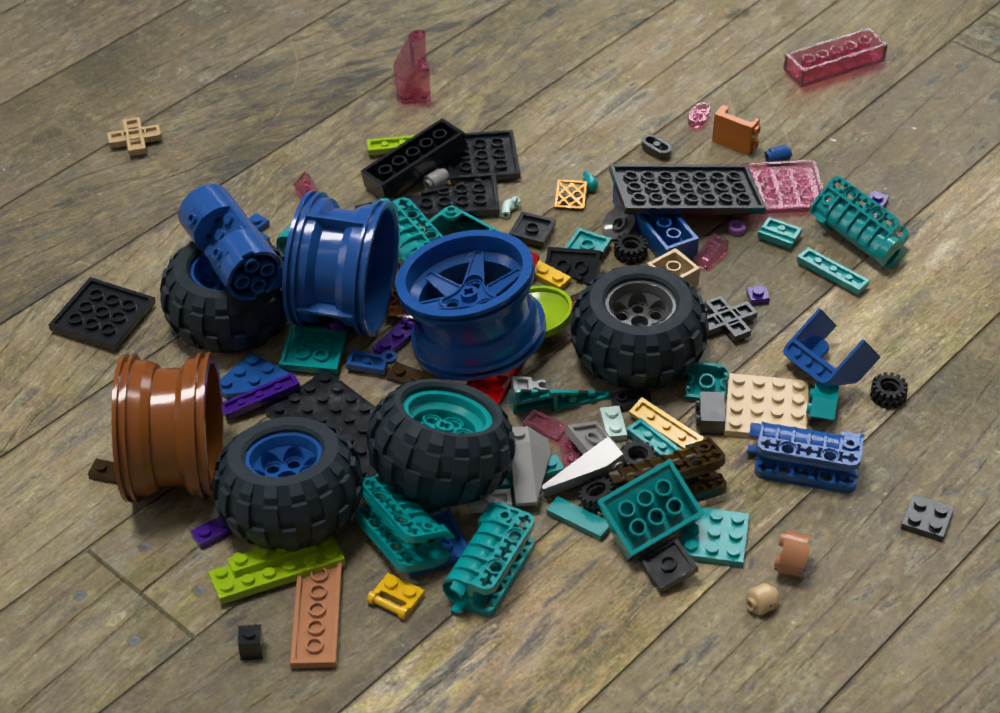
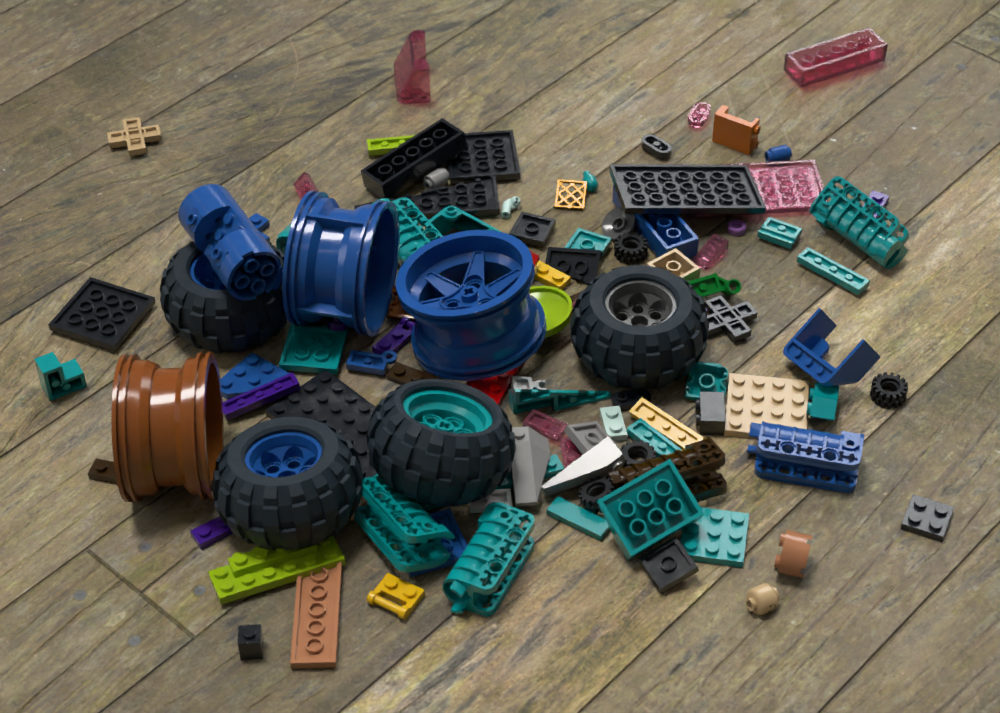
plate [746,286,770,306] -> none
none -> teal brick [34,352,87,401]
none -> green plate [688,273,741,298]

